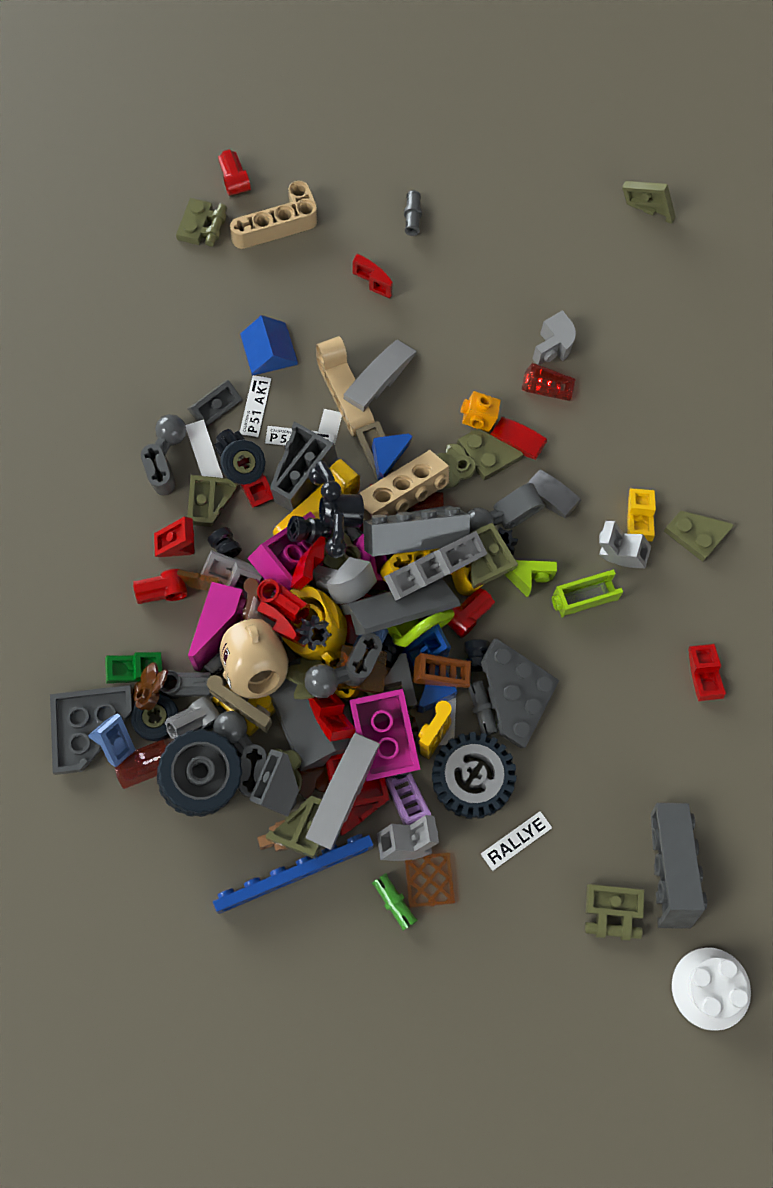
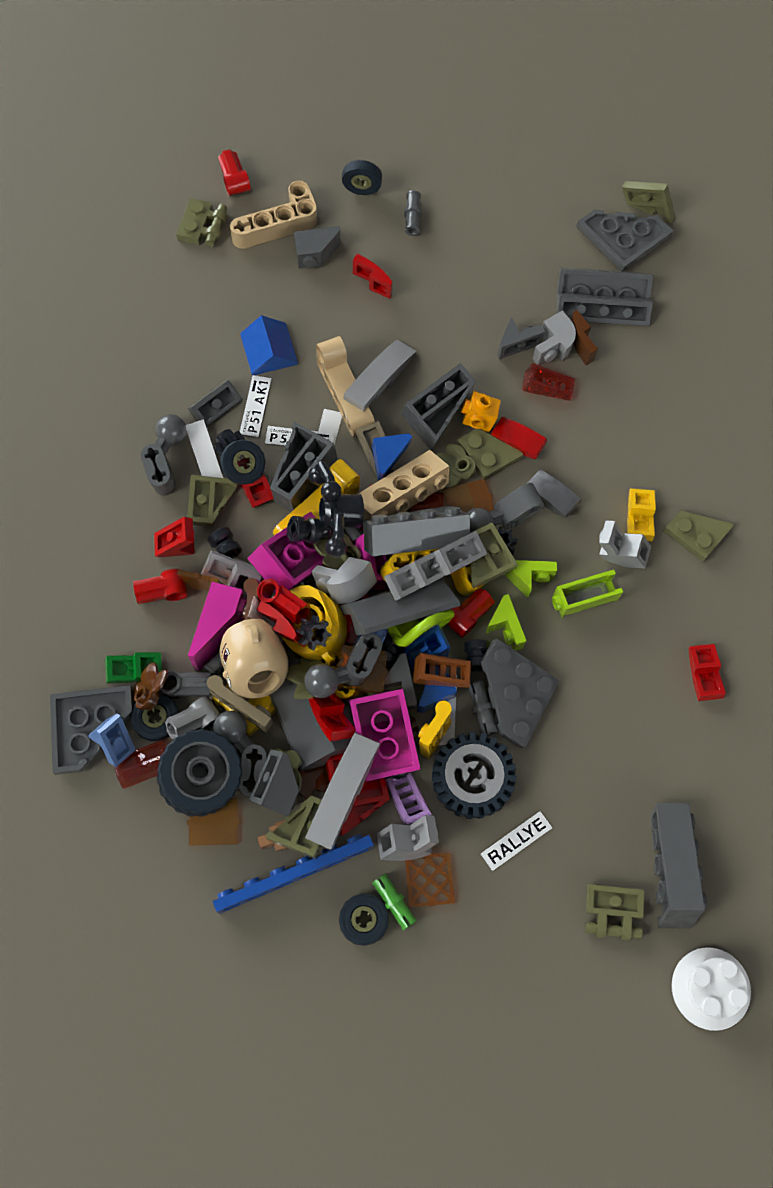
red slope [291,536,325,590] -> none
none -> clear orange piece [187,799,240,846]
none -> dark grey slope [294,226,340,269]
none -> black bush [339,894,389,946]
none -> black bush [342,160,382,196]
none -> dark grey wedge [401,363,476,451]
none -> clear orange piece [443,479,494,513]
none -> lime slope [486,594,526,651]
none -> dark grey slope [497,318,545,360]
none -> dark grey slope [556,267,653,326]
none -> reddish brown slope [571,310,598,365]
none -> dark grey plate [576,209,674,272]

